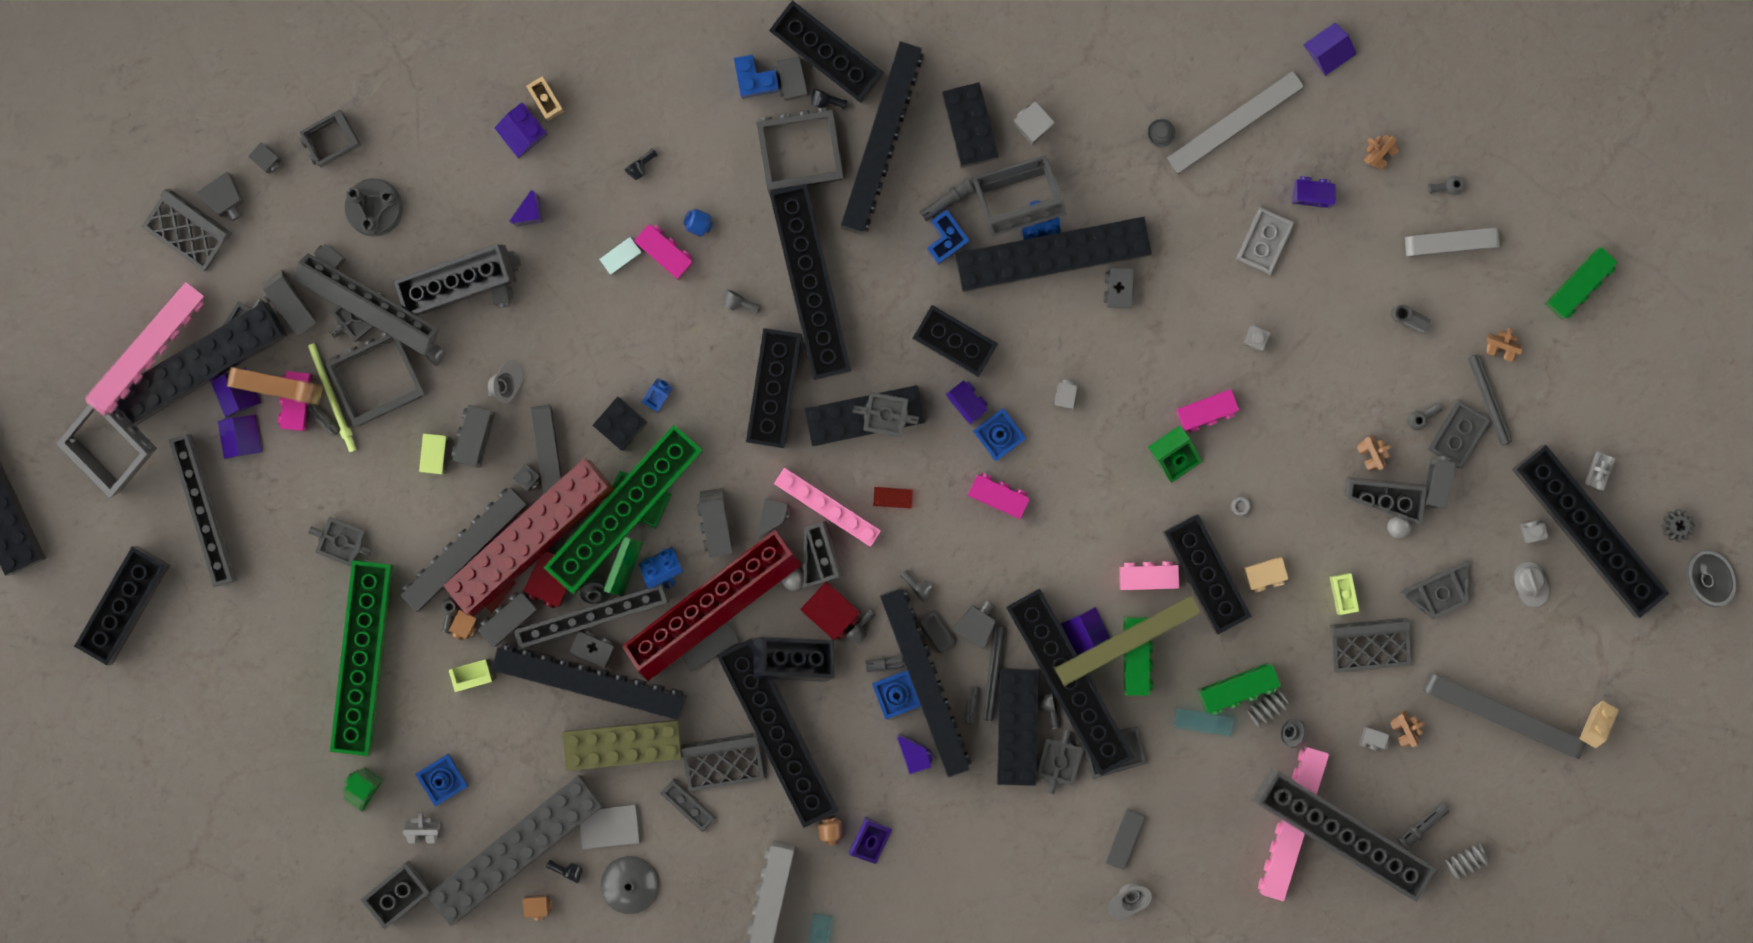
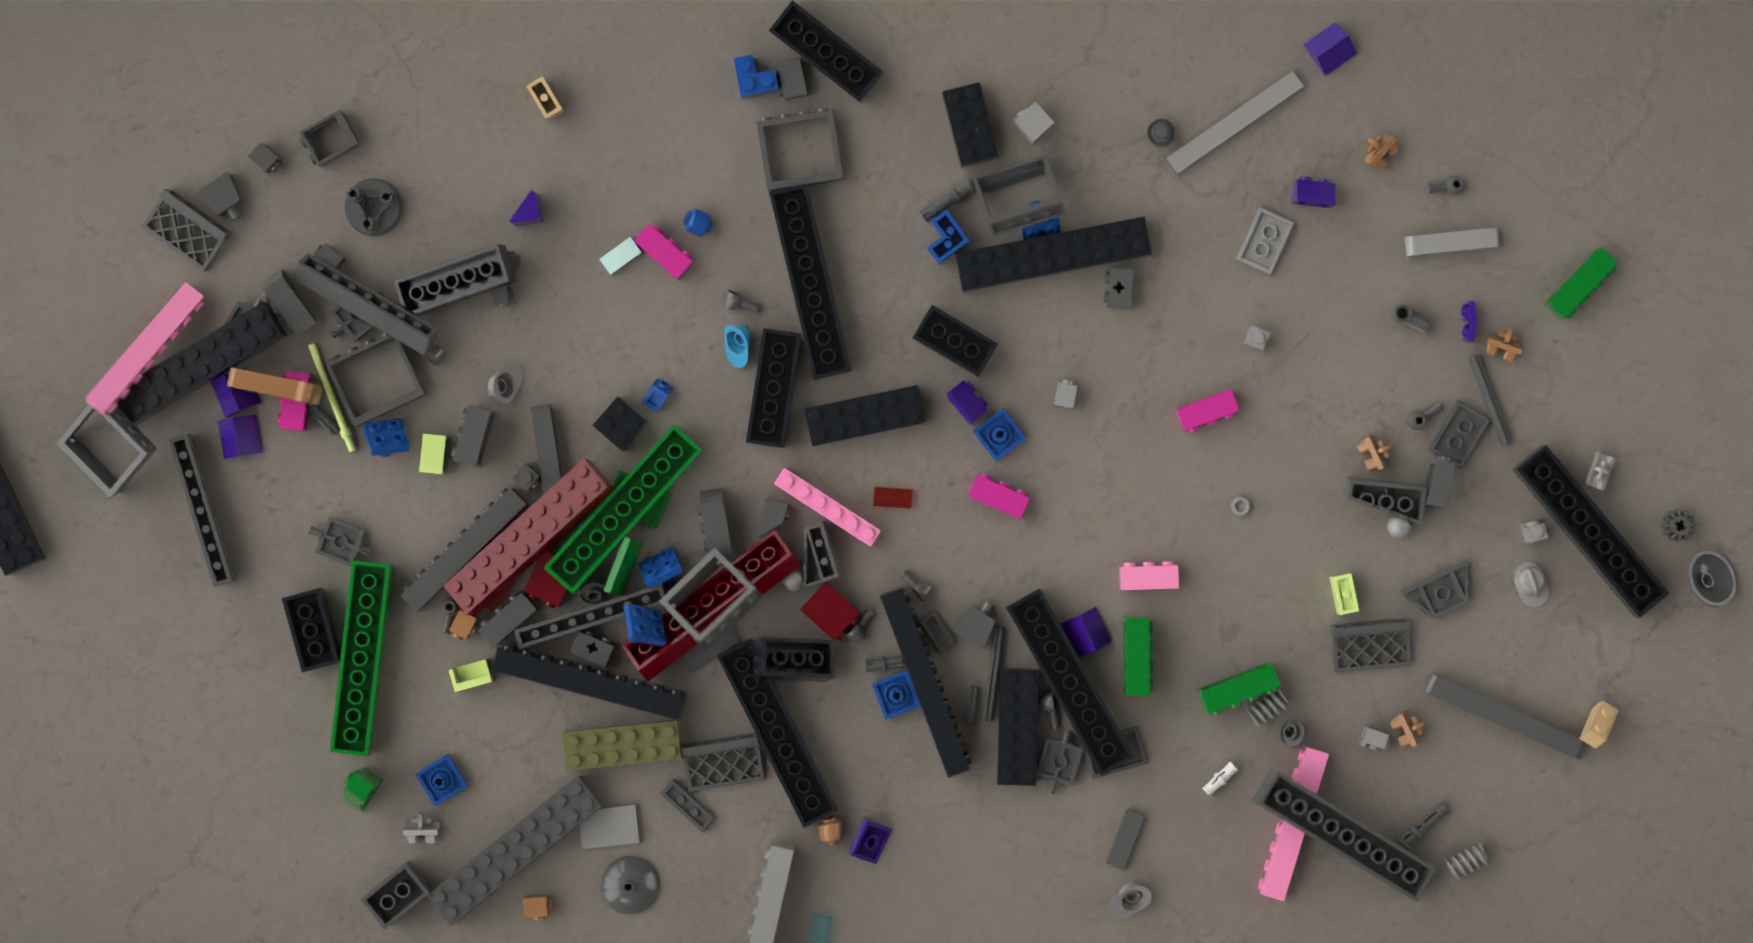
black brick [74,546,170,666] -> none
dark purple slope [495,102,548,158] -> none
black bar [546,860,582,884] -> none
black bar [624,148,658,180] -> none
black bar [811,89,847,109] -> none
black brick [841,41,924,235] -> none
dark grey plate [853,392,919,437] -> none
dark purple slope [897,734,934,774] -> none
olive tile [1055,595,1201,686] -> none
green slope [1148,425,1203,483] -> none
black brick [1162,514,1252,635] -> none
clear light blue tile [1173,708,1234,736] -> none
tan brick [1243,557,1288,593] -> none
none -> black brick [281,587,341,673]
none -> blue plate [363,418,410,457]
none -> blue plate [624,604,666,646]
none -> dark grey window [659,548,763,651]
none -> dark azure piece [724,324,754,368]
none -> white pin [1202,762,1238,797]
none -> dark purple slope [1460,300,1477,343]

